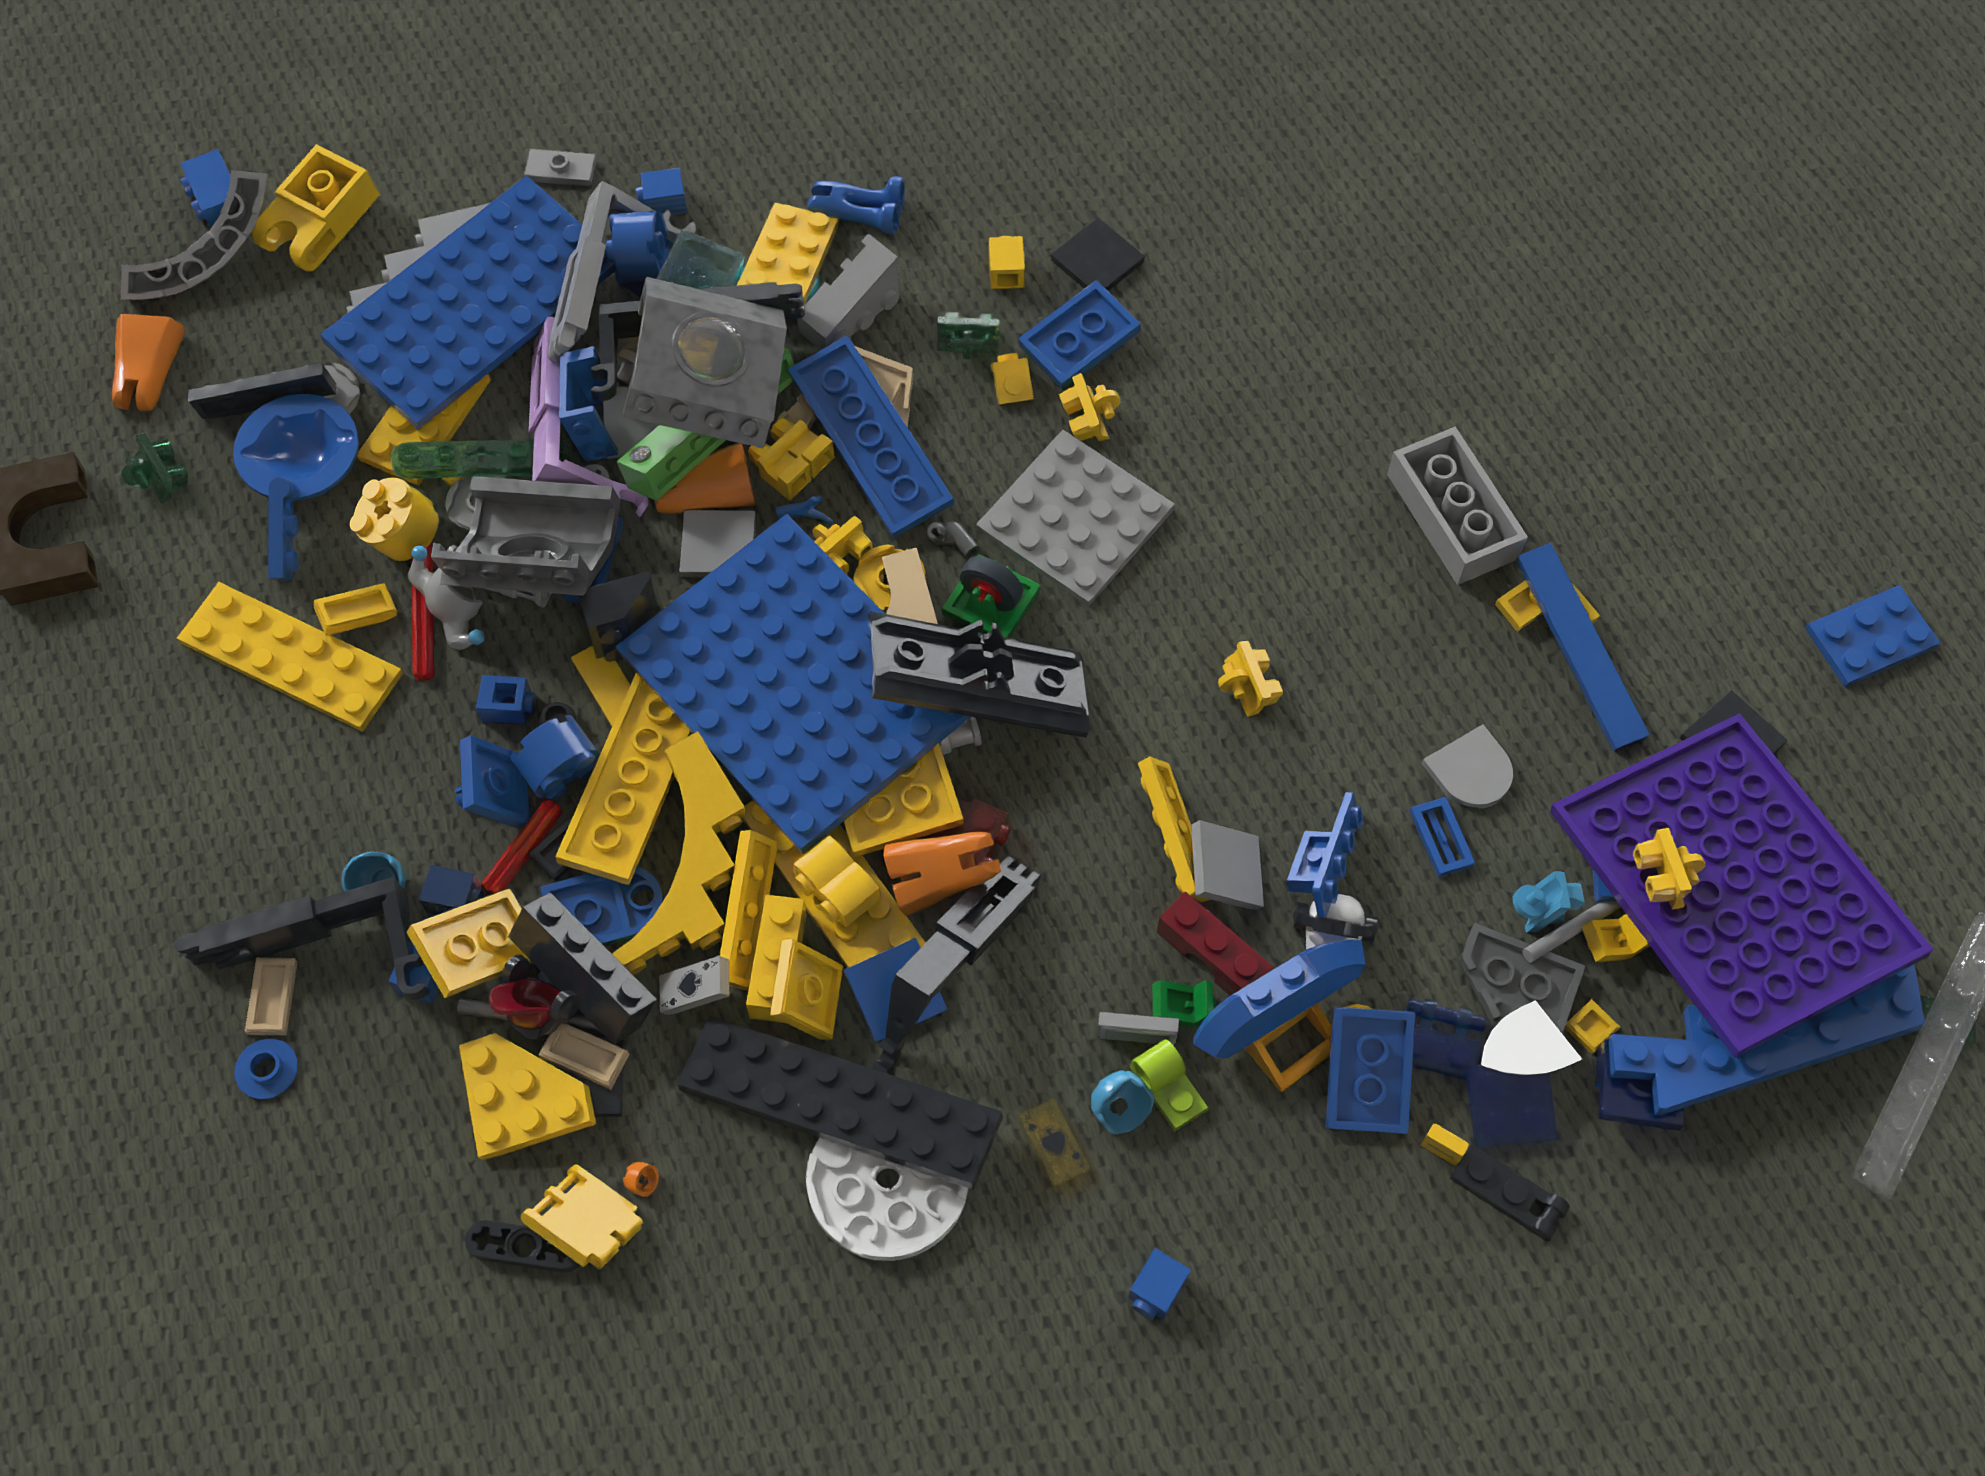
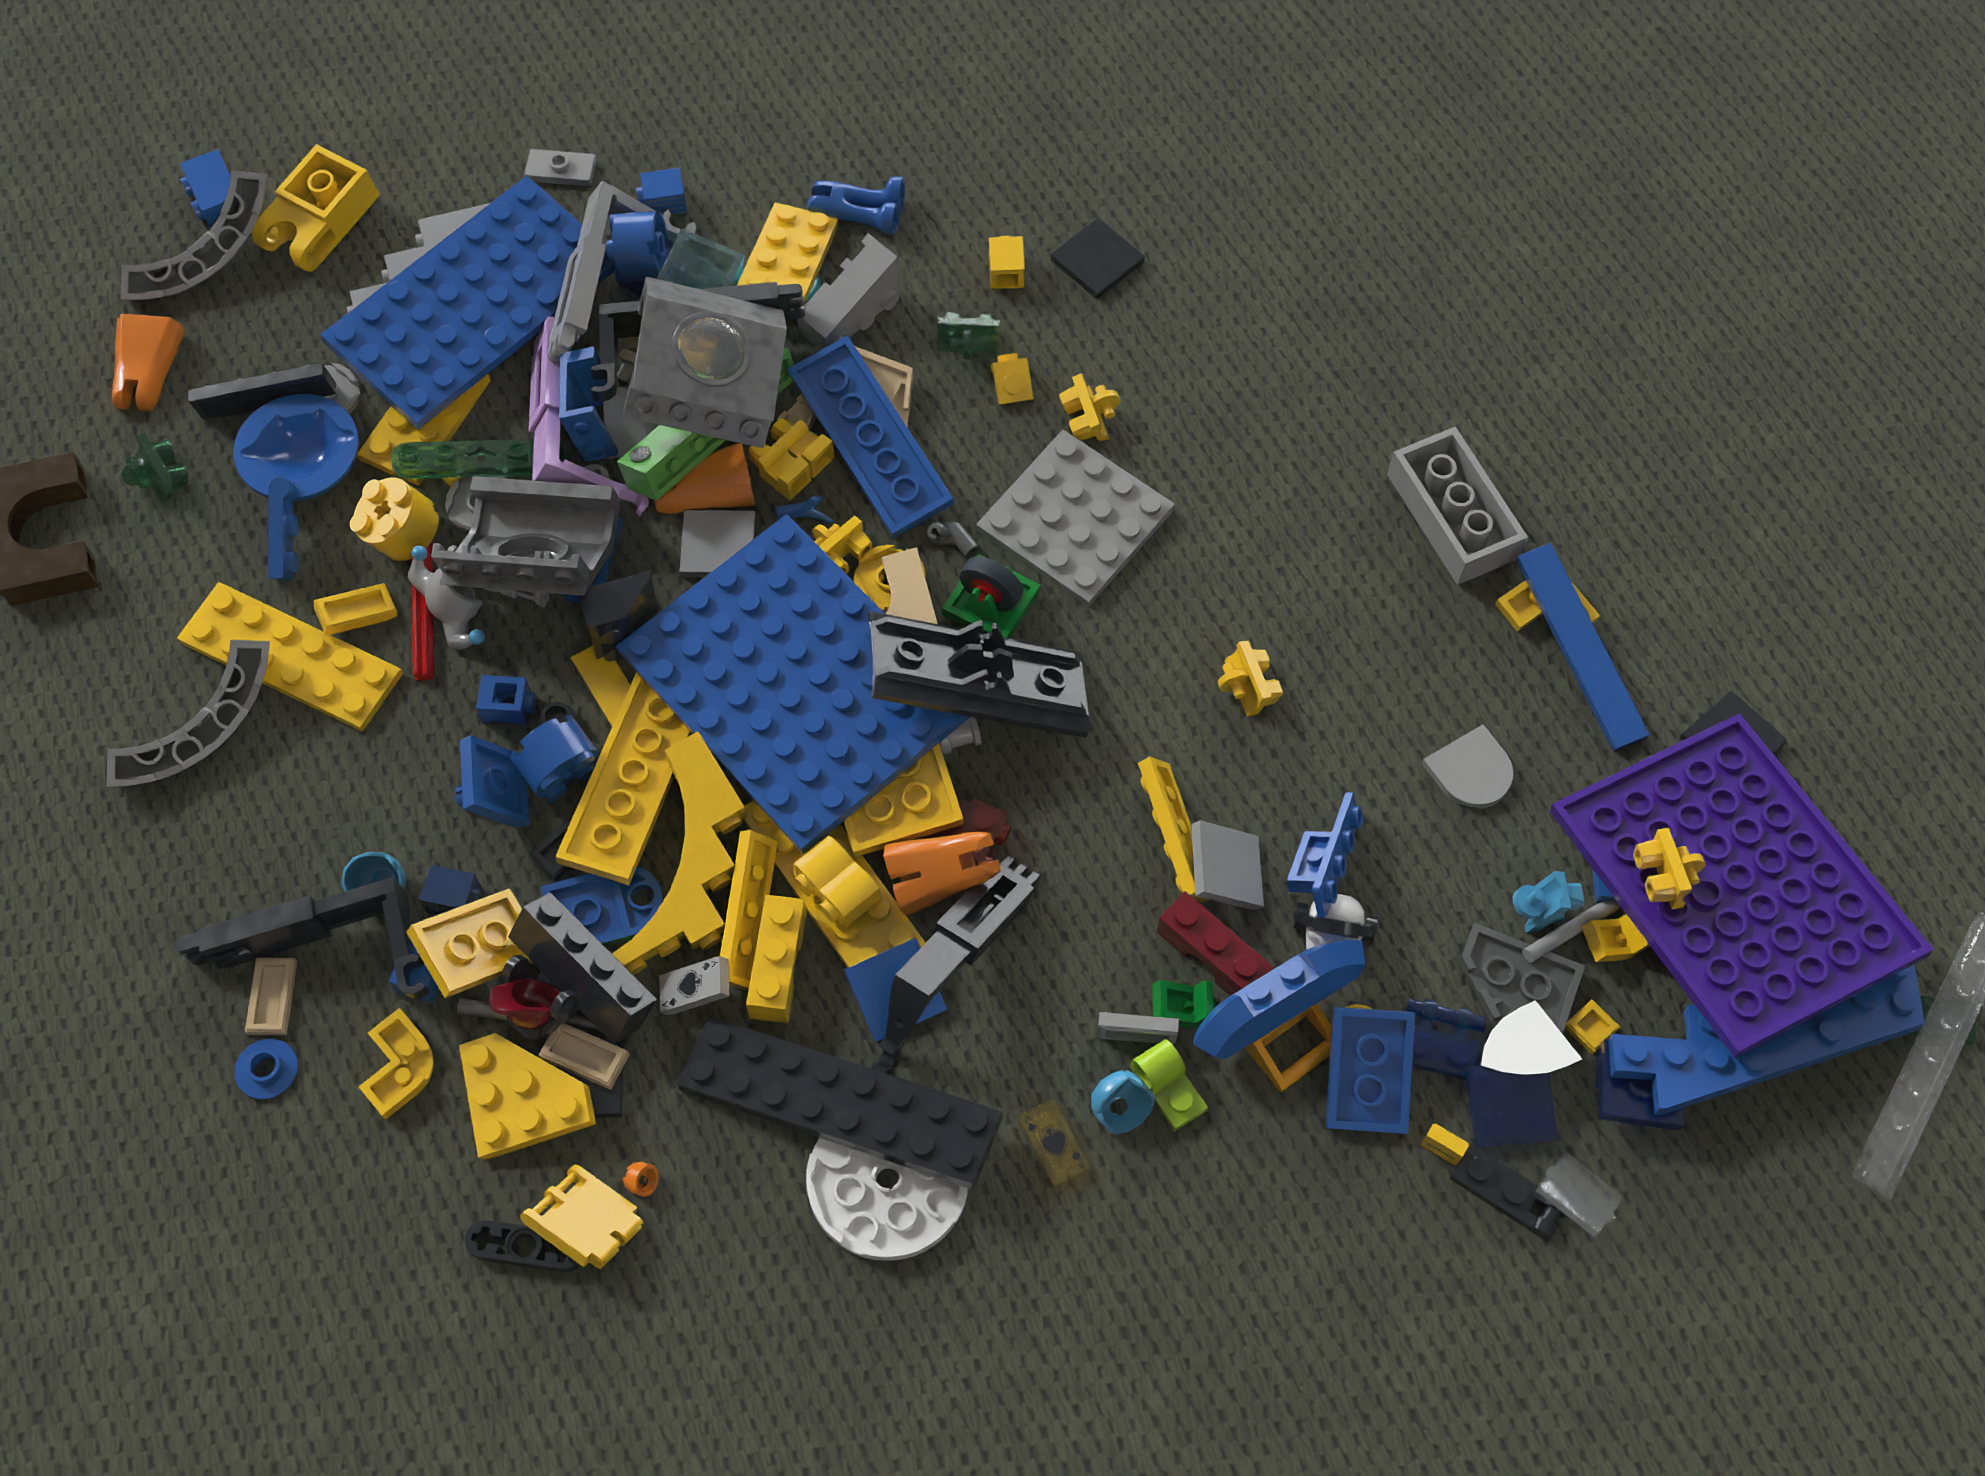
red axle [481,799,562,895] -> none
yellow tile [770,939,843,1040] -> none
blue plate [1018,280,1141,390] -> none
blue brick [1128,1248,1191,1320] -> none
blue tile [1409,797,1475,878] -> none
blue plate [1805,585,1941,687] -> none
none -> light grey brick [106,640,270,787]
none -> yellow plate [359,1008,434,1120]
none -> clear piece [1536,1152,1624,1238]

